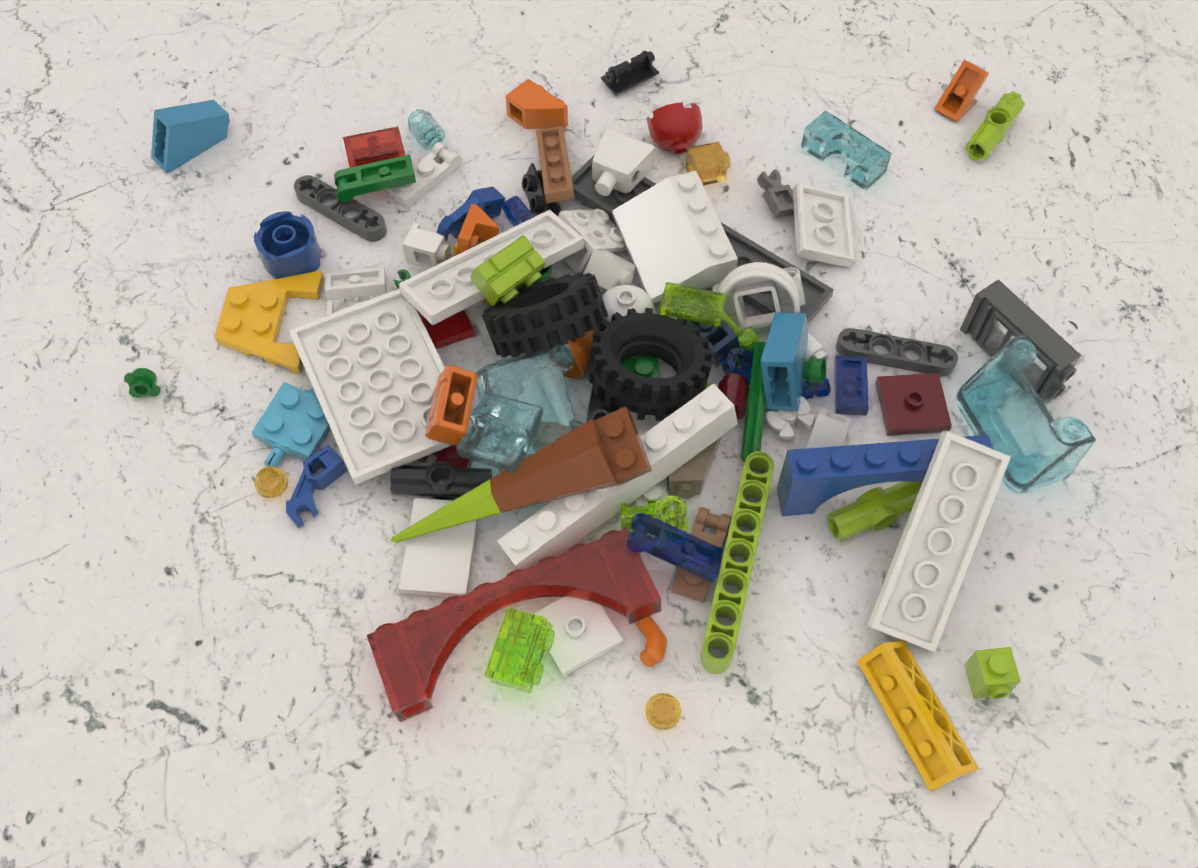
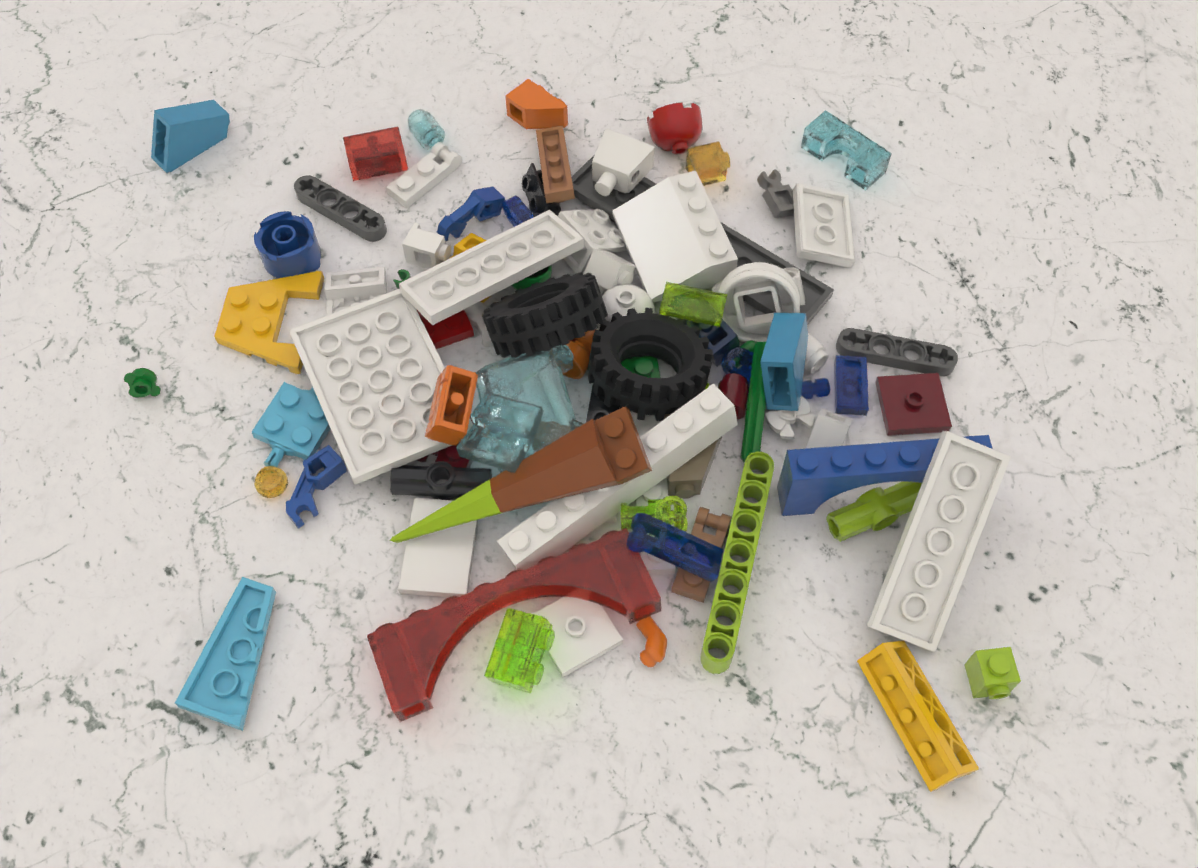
green plate [334,154,416,202] -> none
orange slope [456,204,499,255] -> none
lime brick [470,235,546,306] -> none
black hinge [601,50,659,95] -> none
clear yellow plate [645,693,681,730] -> none
clear neon green hand [720,311,758,346] -> none
green plate [803,355,826,387] -> none
orange slope [934,59,990,122] -> none
clear light blue windscreen [955,334,1096,494] -> none
dark grey door [960,279,1082,404] -> none
lime piece [965,91,1025,161] -> none
none -> medium azure wing [175,577,276,731]

